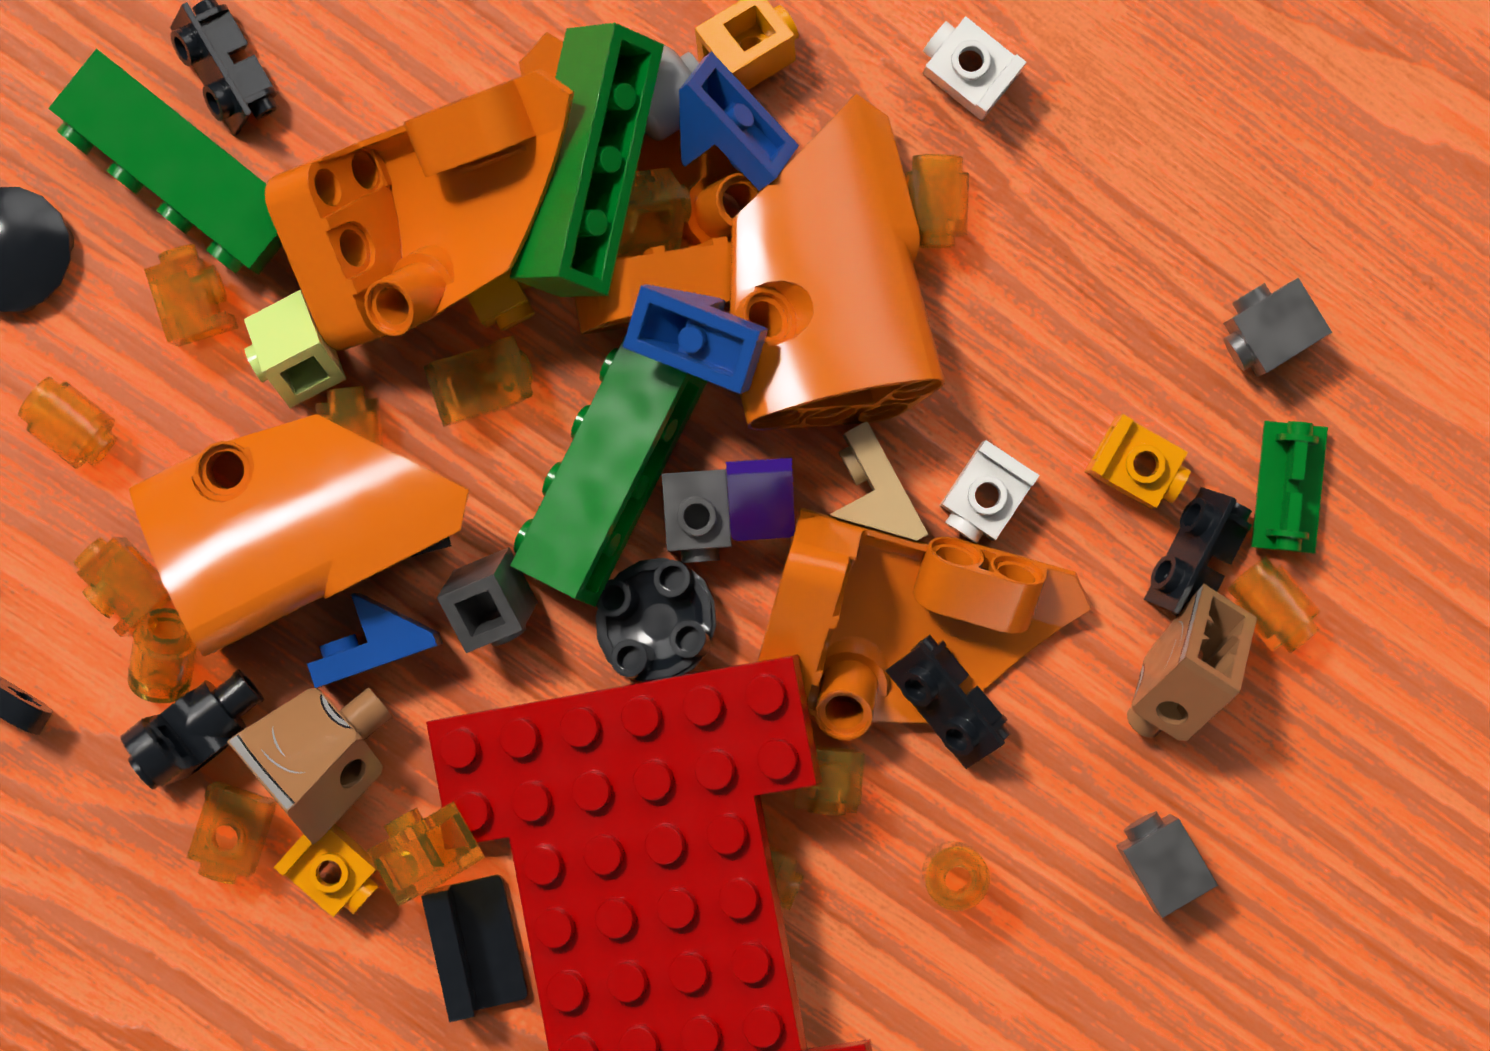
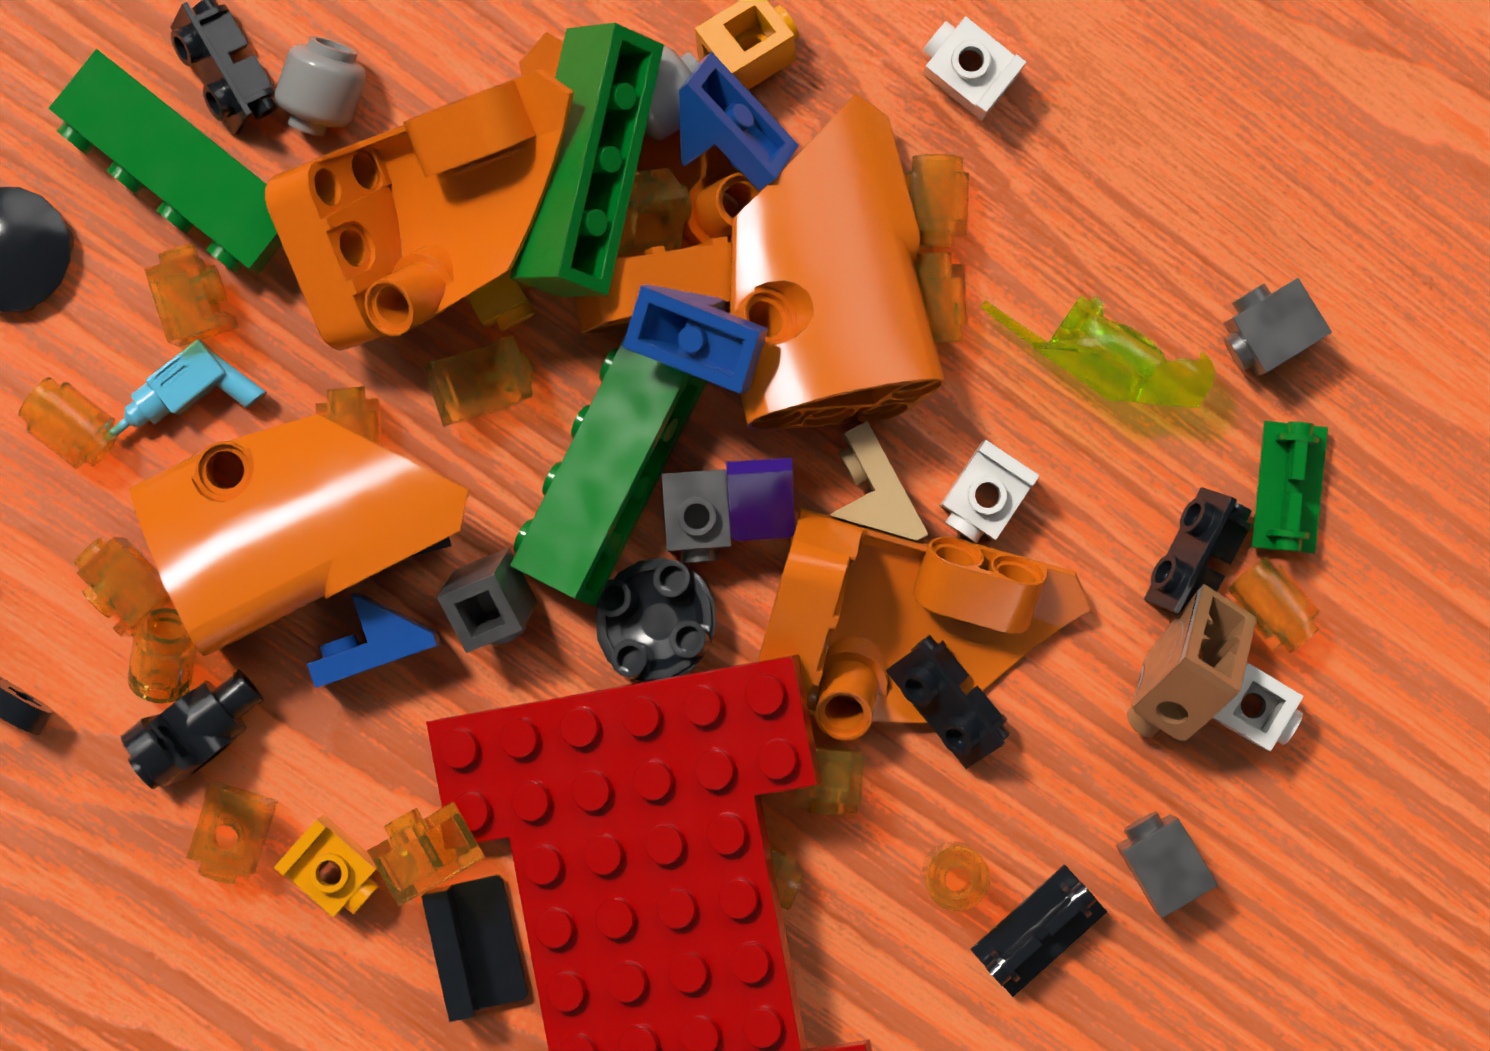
medium nougat torso [227,688,392,845] -> none
yellowish green brick [244,290,346,408] -> none
light orange brick [1084,414,1191,509] -> none
none -> medium azure piece [107,339,267,439]
none -> light grey head [274,36,367,136]
none -> clear yellow brick [913,252,968,343]
none -> black hinge [970,864,1107,997]
none -> clear neon green animal [980,294,1215,408]
none -> white brick [1212,662,1304,752]

